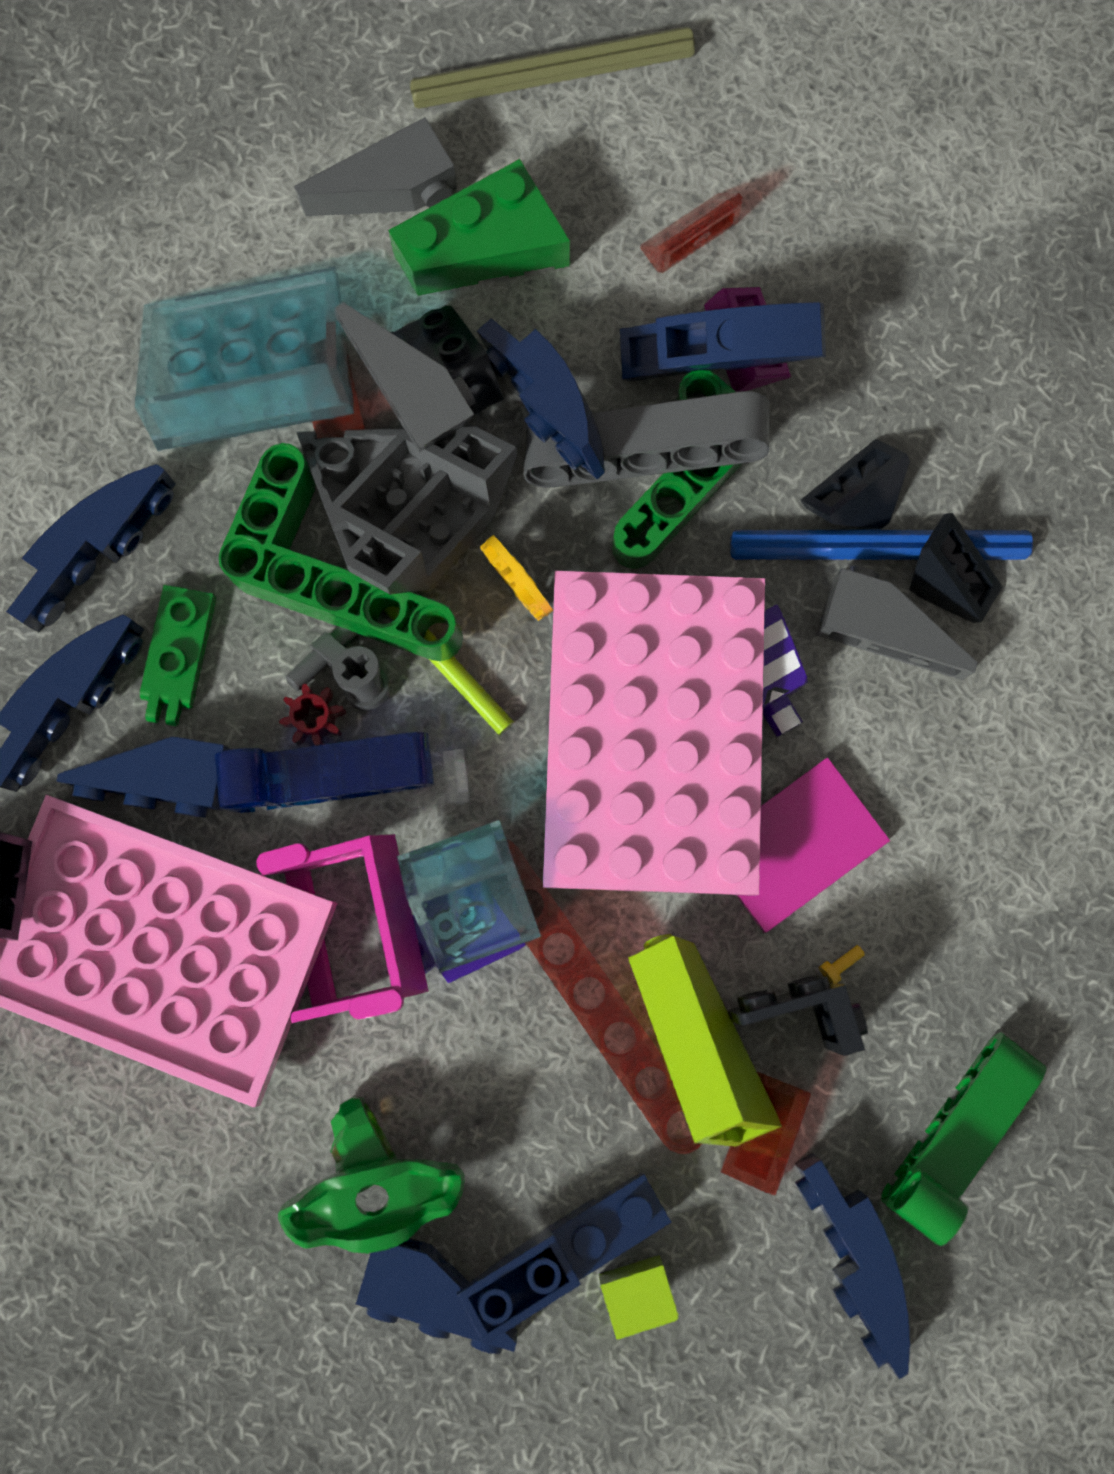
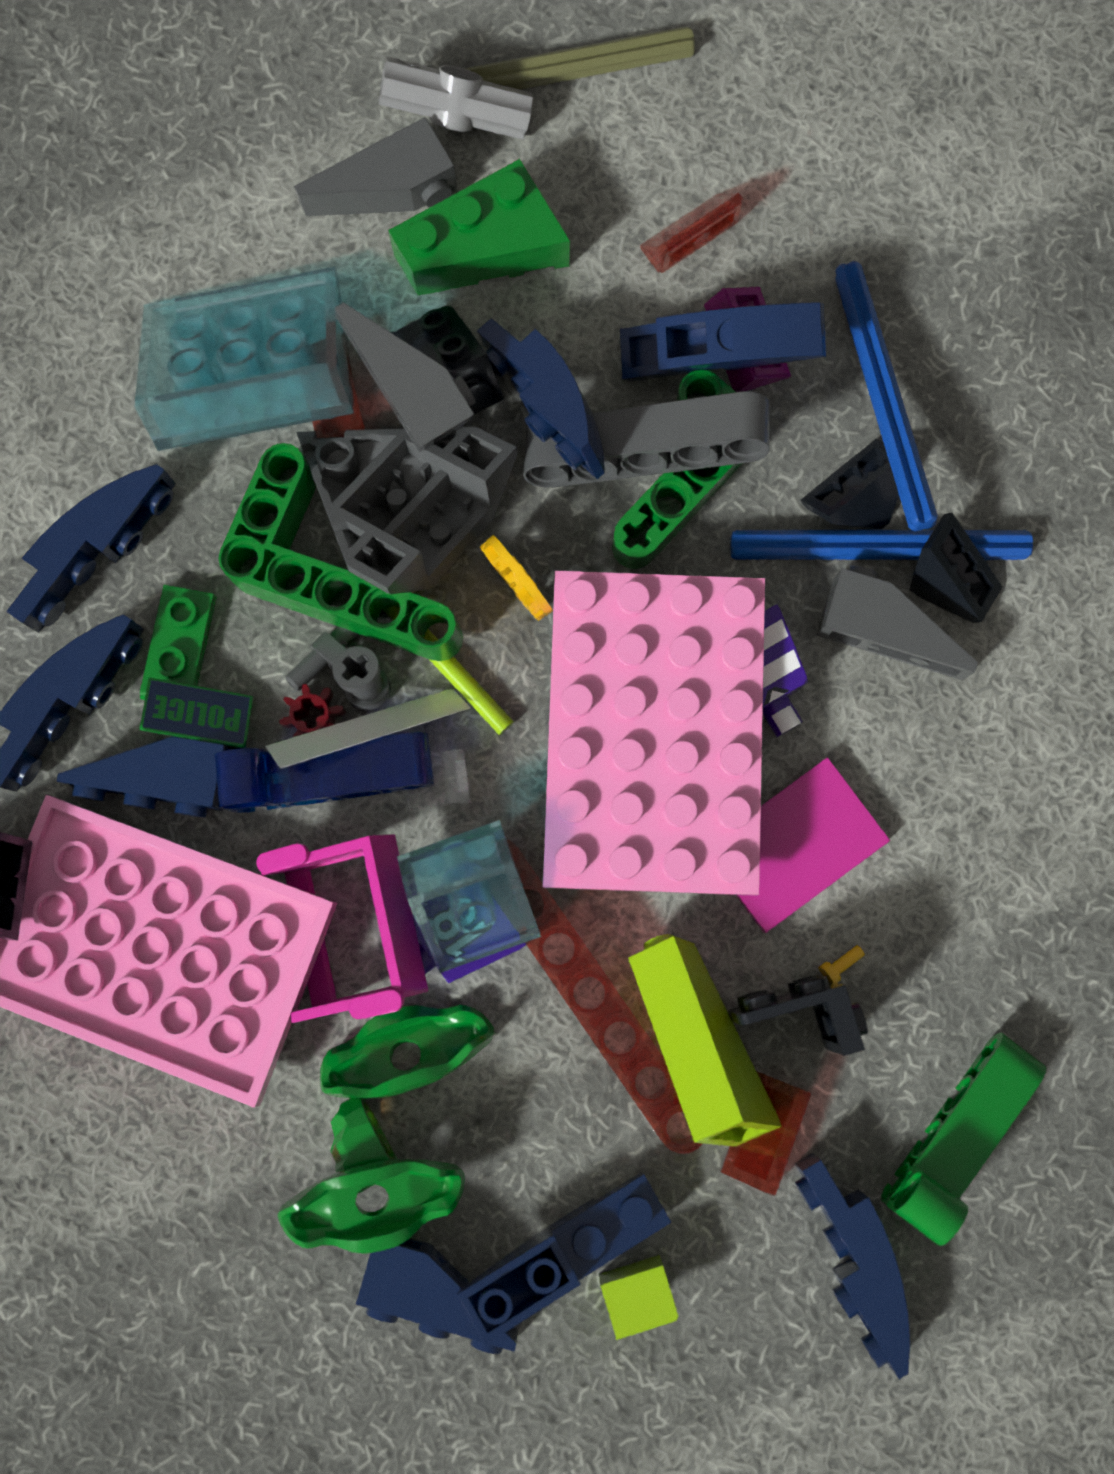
none -> dark blue slope [139,677,253,748]
none -> white sticker [265,689,470,769]
none -> green piece [320,1005,494,1099]
none -> light grey piece [379,57,533,139]
none -> blue axle [835,261,938,531]

